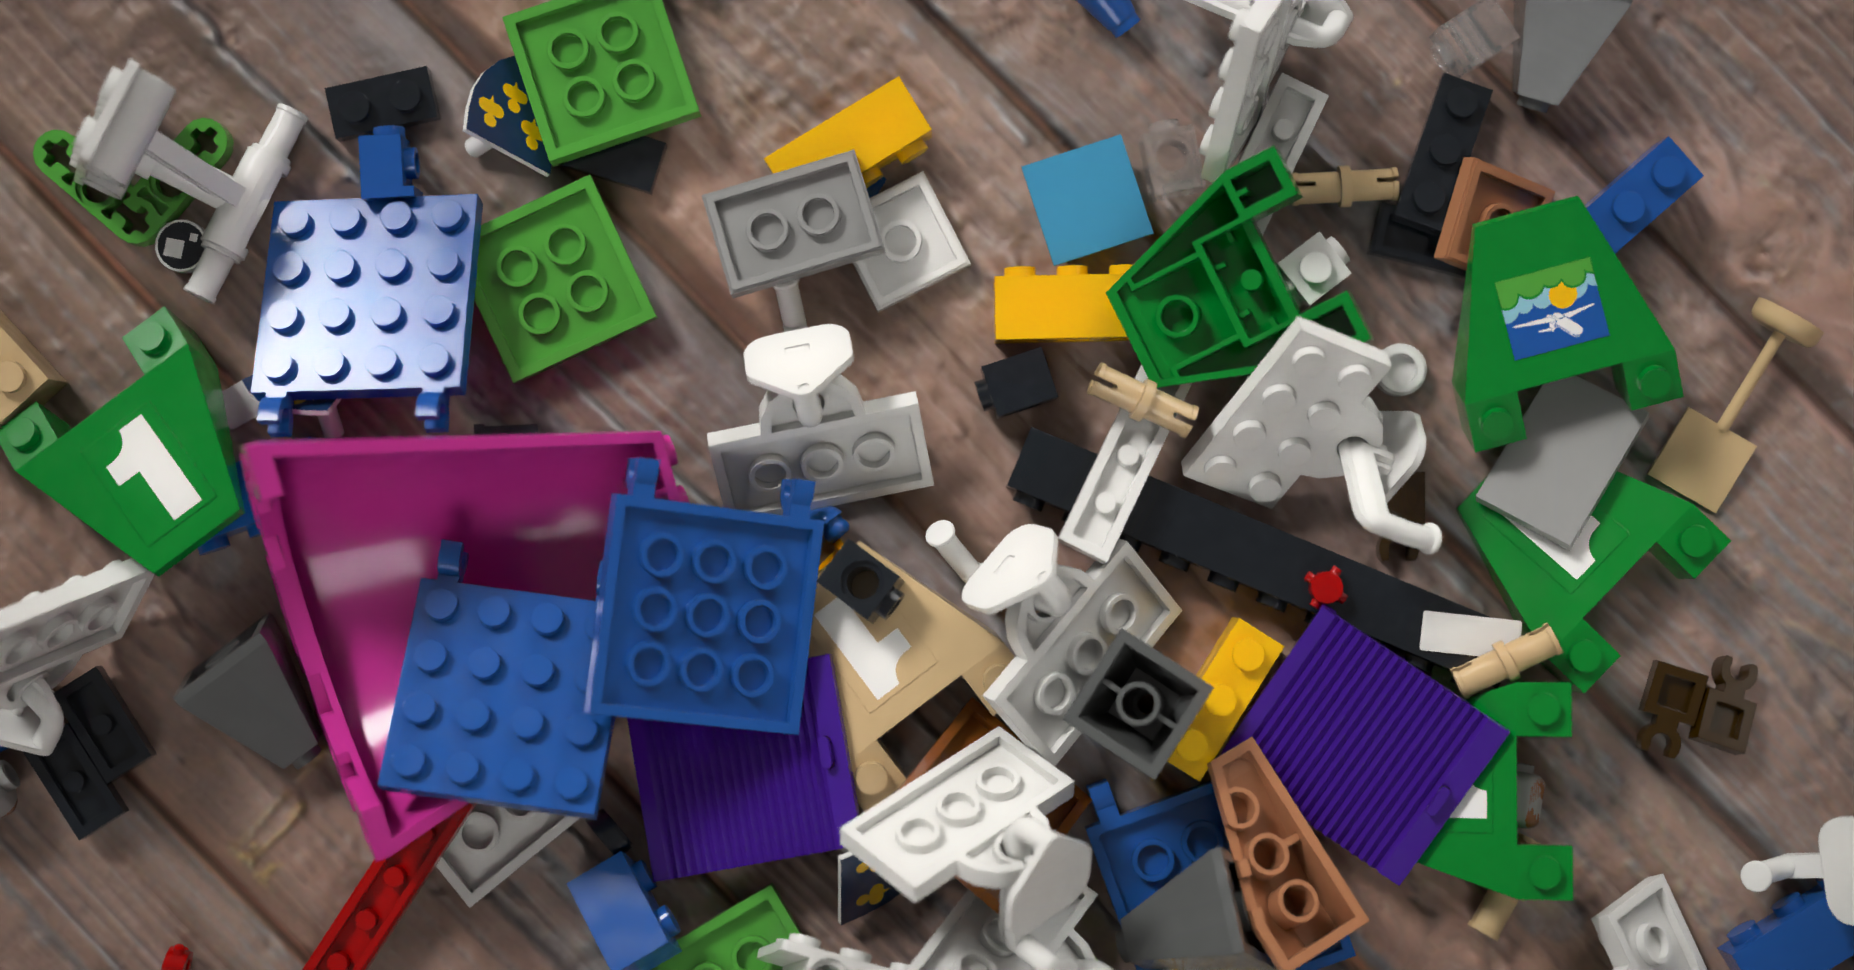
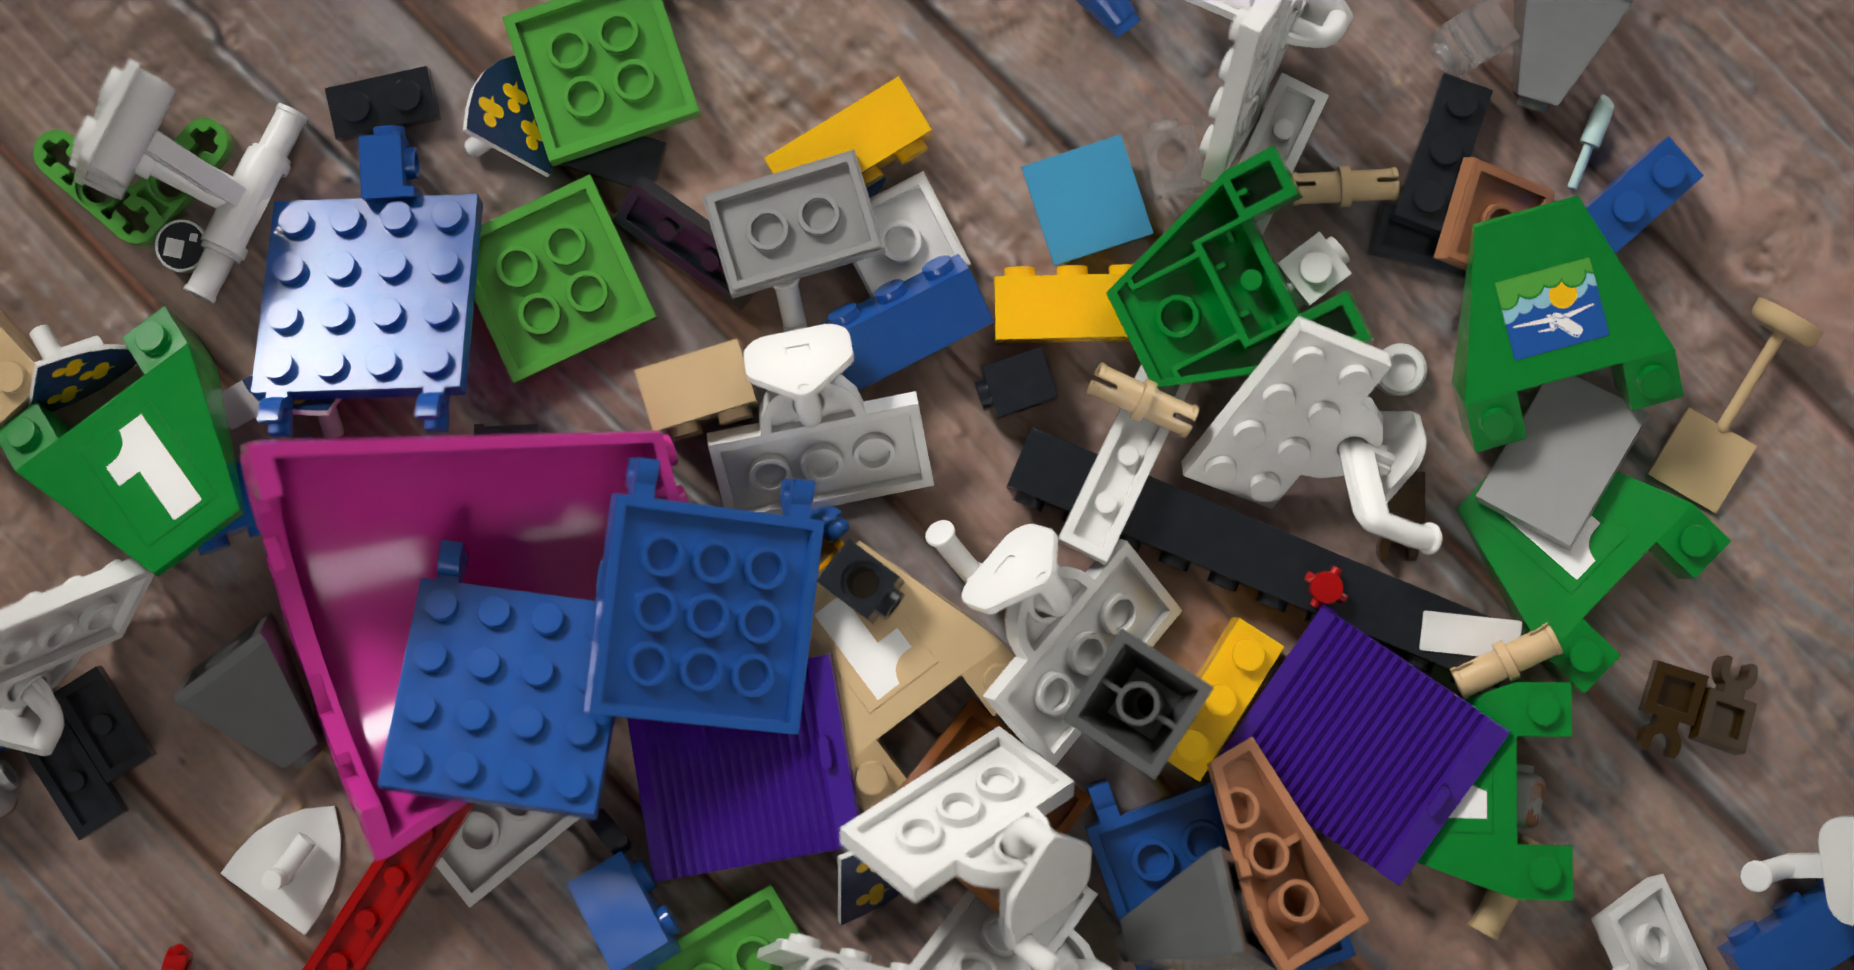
none -> shield [27,325,137,412]
none -> white shield [220,805,342,935]
none -> black plate [613,174,755,310]
none -> tan brick [634,339,761,443]
none -> blue brick [818,254,995,391]
none -> light aqua piece [1567,95,1614,190]

